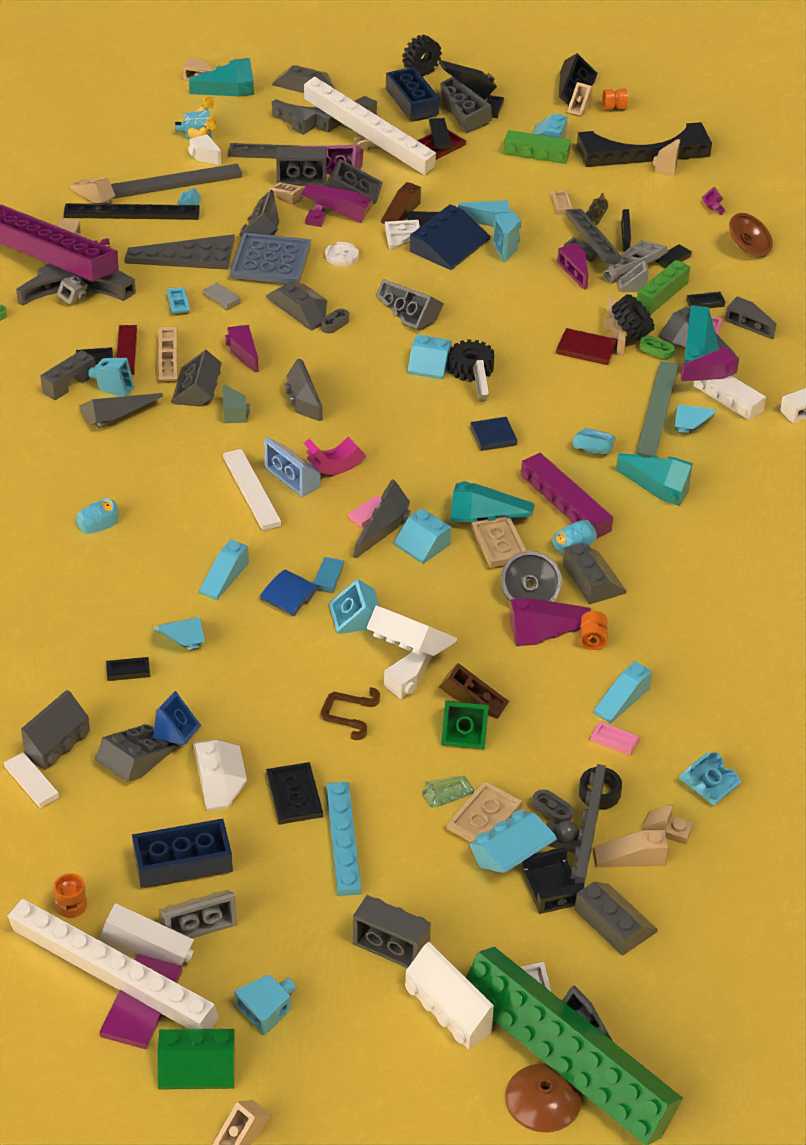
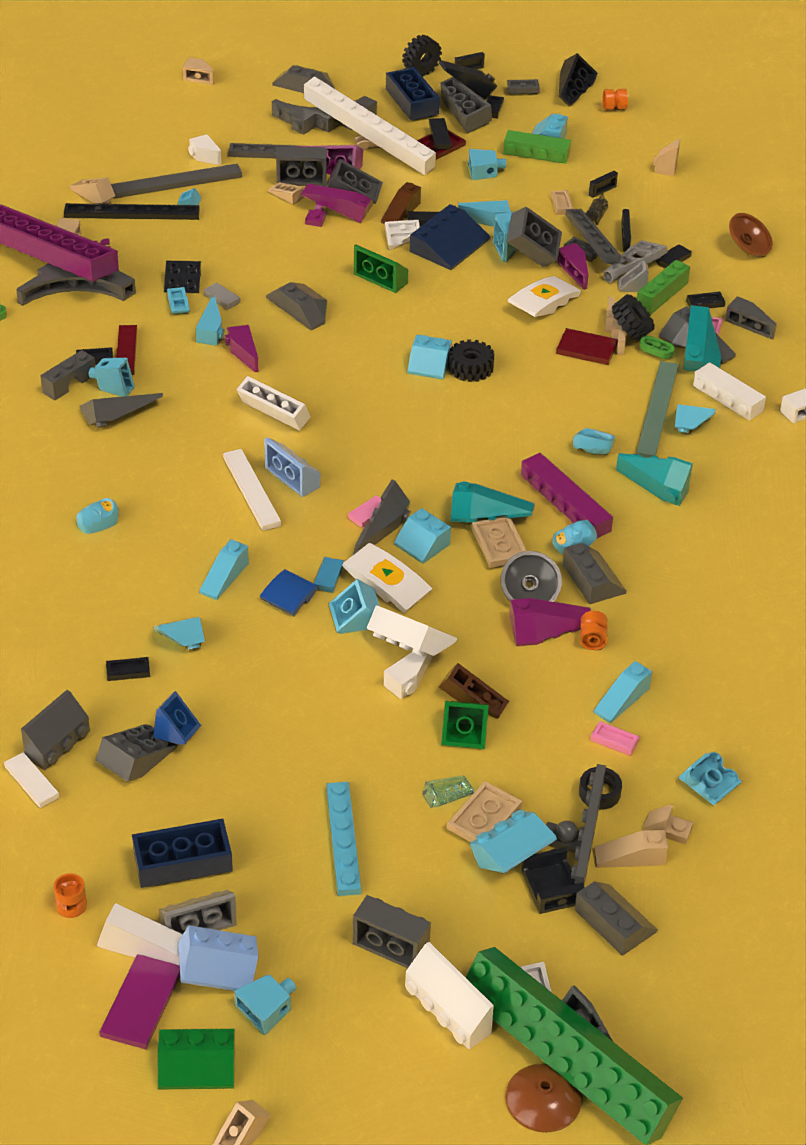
white brick [7,898,219,1029] -> none
light grey brick [57,275,88,304] -> none
dark grey wing [125,234,235,270] -> none
tan slope [158,327,177,382] -> none
dark grey slope [171,350,222,407] -> none
torso [175,96,216,139] -> none
teal wedge [189,58,254,97] -> none
white wedge [193,739,247,811] -> none
sand green slope [222,385,250,423] -> none
sand blue plate [230,233,311,284] -> none
dark grey wedge [239,189,279,237] -> none
black tile [266,762,323,825] -> none
dark grey wedge [284,359,323,421] -> none
dark pink arch [303,437,366,475] -> none
dark grey beam [321,309,349,334] -> none
reddish brown piece [321,687,380,740] -> none
white tile [325,242,359,267] -> none
dark grey wedge [376,279,444,330] -> none
dark blue tile [470,416,517,451] -> none
tile [473,360,489,402] -> none
dark grey plate [532,790,573,824] -> none
tan slope [567,82,592,117] -> none
black arch [577,122,712,167] -> none
magenta slope [680,347,739,381] -> none
magenta plate [702,187,726,215] -> none
none -> black hinge [164,260,201,293]
none -> light blue slope [178,925,258,991]
none -> medium azure slope [196,297,224,346]
none -> white brick [236,376,311,431]
none -> white slope [342,543,433,614]
none -> green slope [354,244,408,293]
none -> black tile [455,52,485,69]
none -> medium azure torso [468,149,506,180]
none -> dark grey plate [507,79,540,95]
none -> dark grey brick [507,207,562,267]
none -> white slope [508,276,581,317]
none -> black tile [589,171,618,198]

